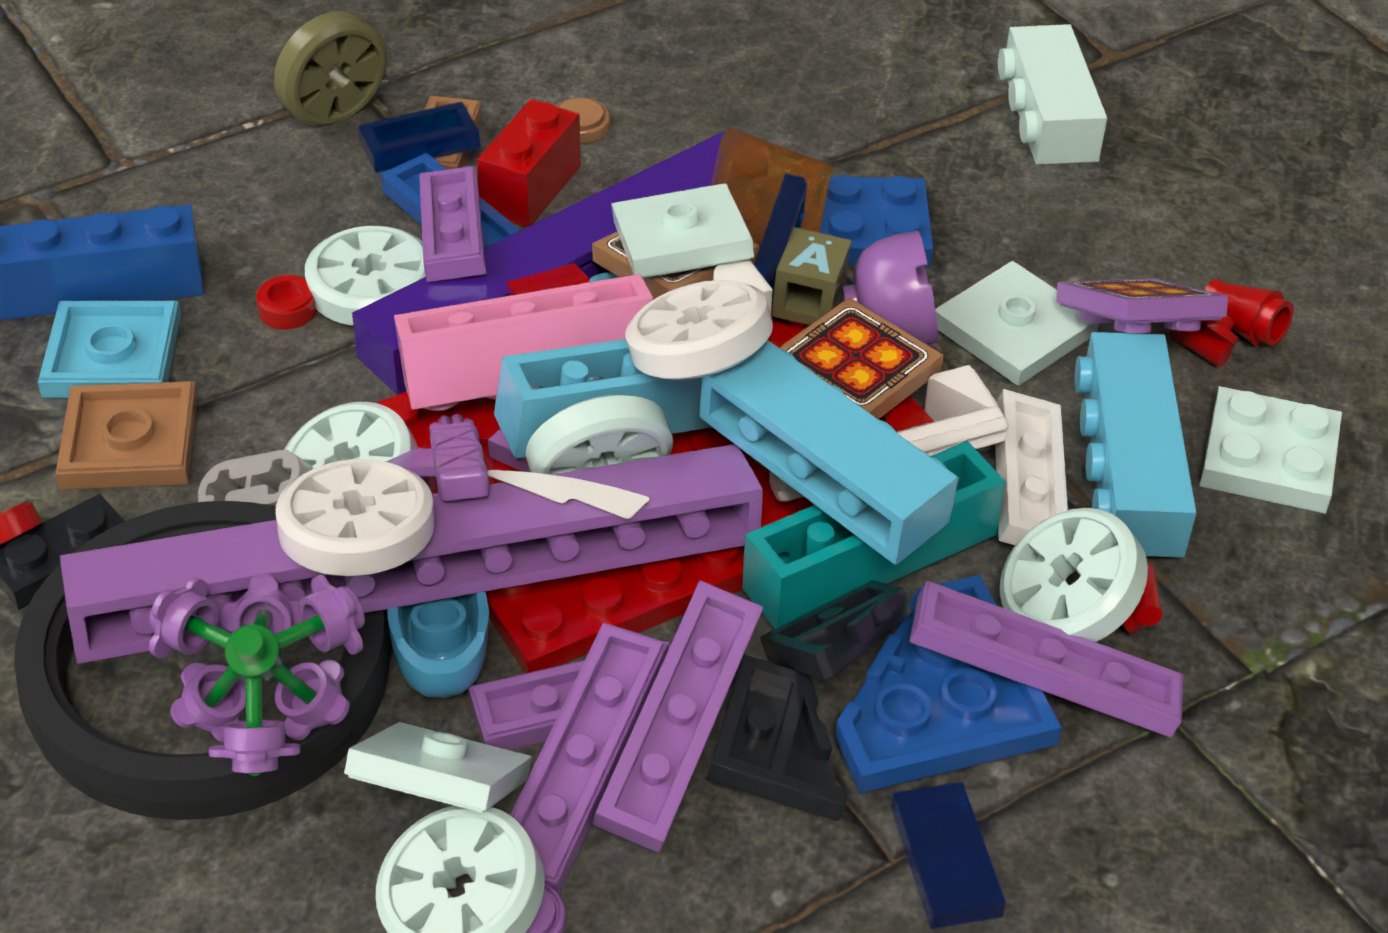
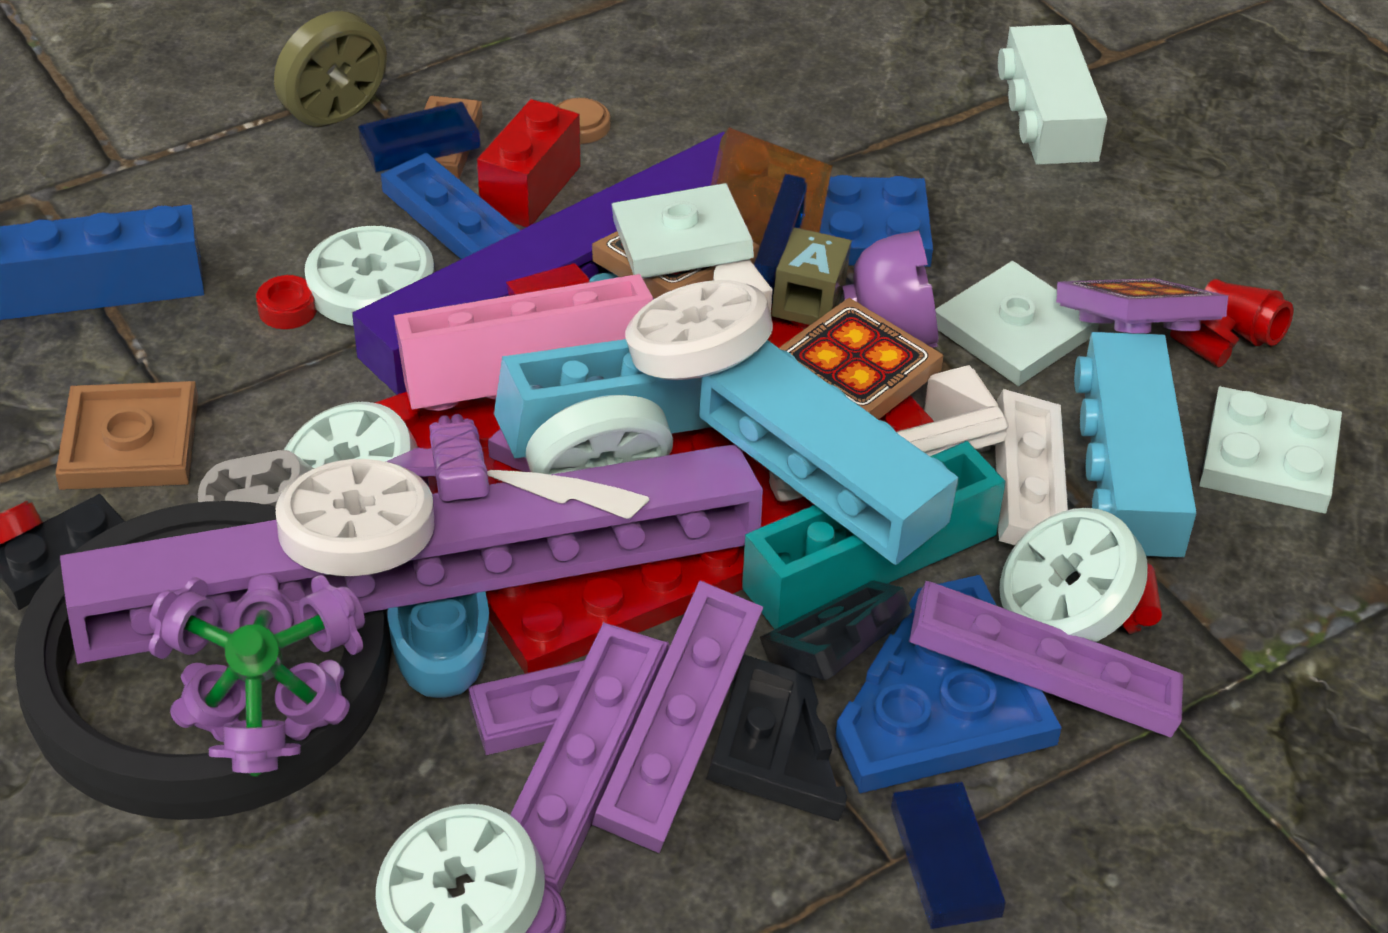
medium azure tile [38,301,182,398] -> none
light aqua plate [344,722,532,813] -> none
medium lavender tile [419,166,486,282] -> none

